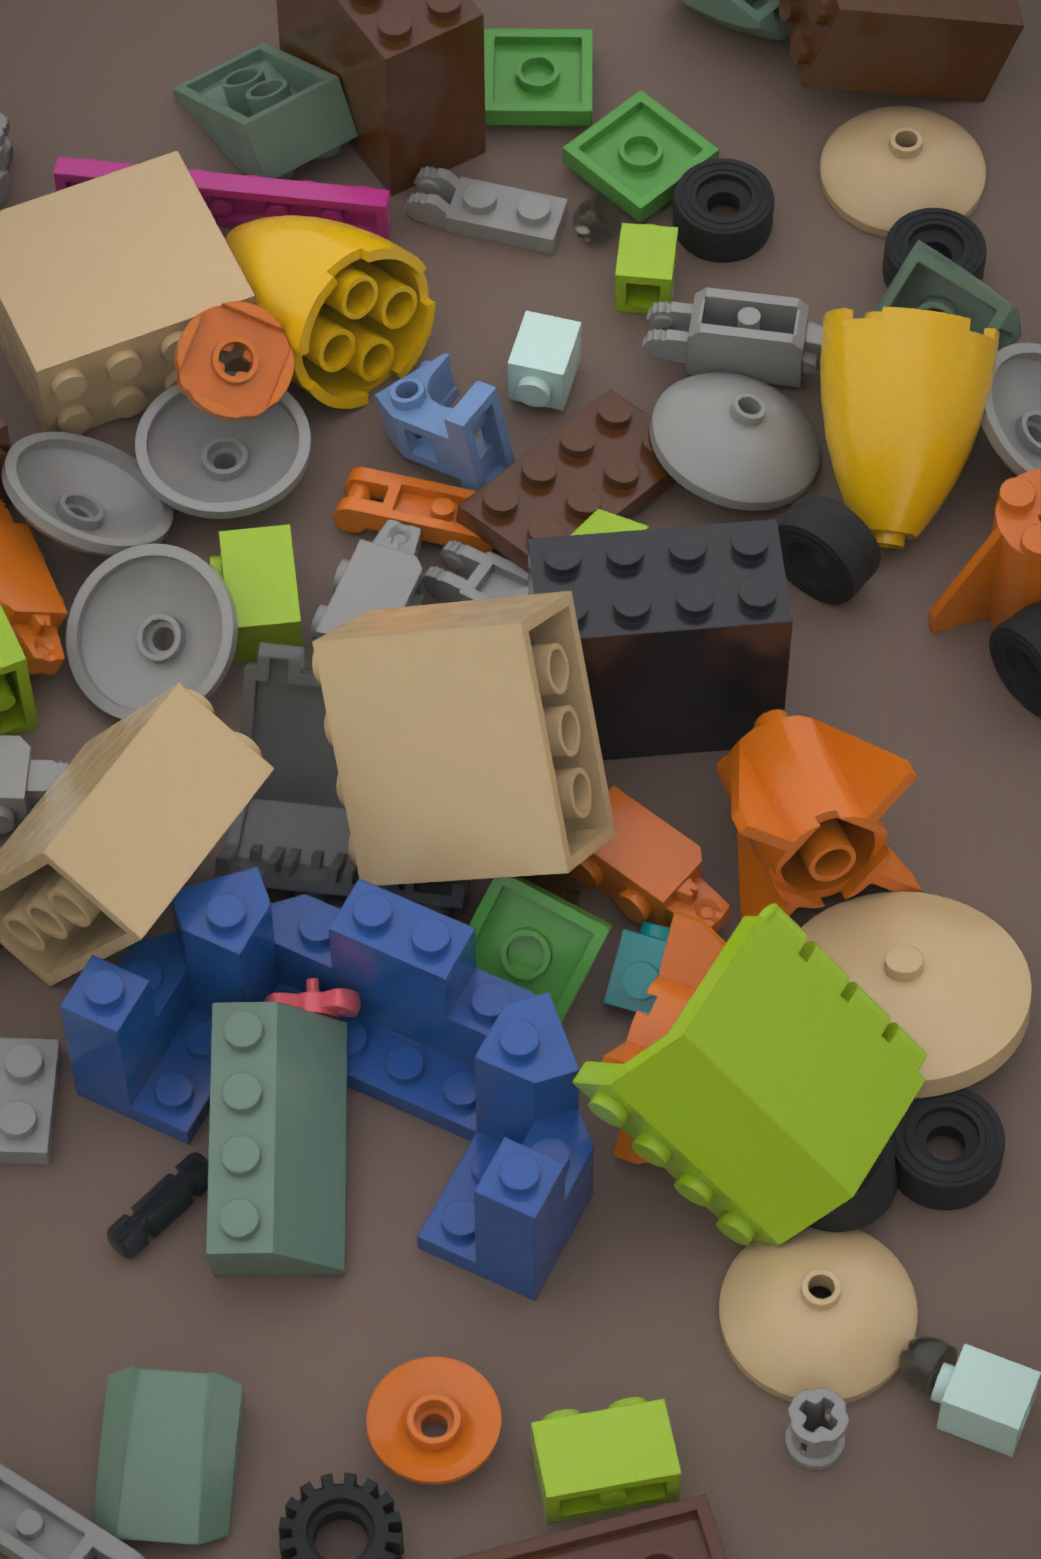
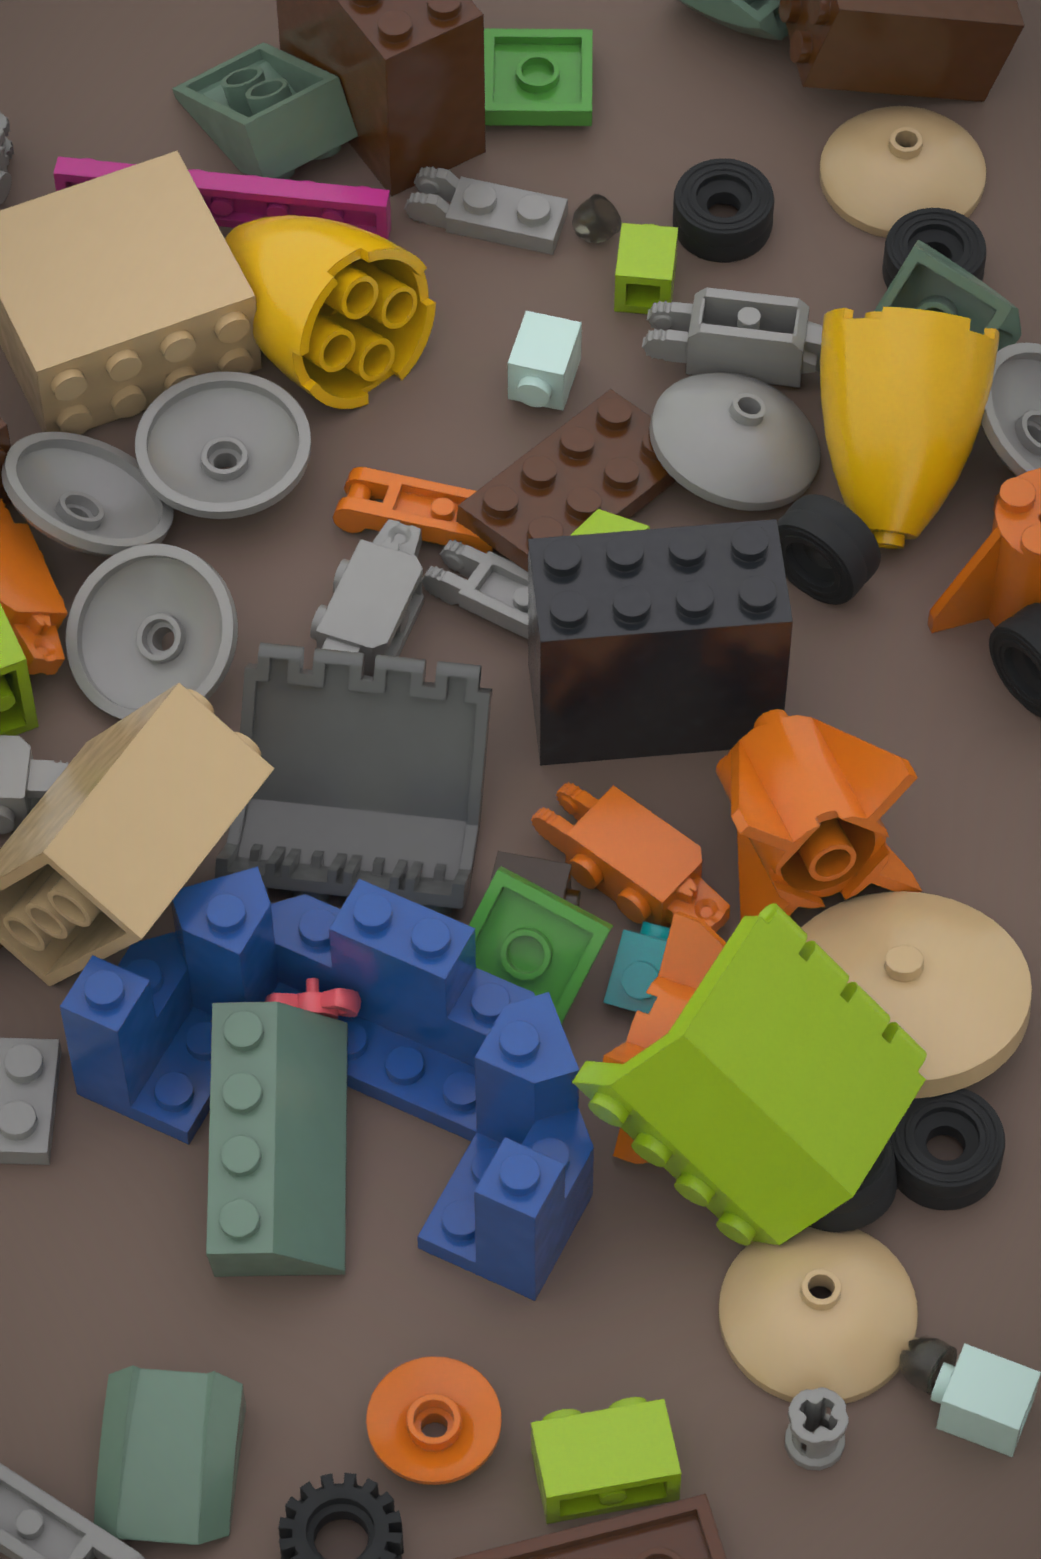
black axle [106,1152,209,1259] -> none
orange plate [174,301,294,421] -> none
lime brick [209,524,303,663] -> none
tan brick [312,590,616,886] -> none
medium blue tile [375,353,515,491] -> none
bright green plate [562,90,719,223] -> none

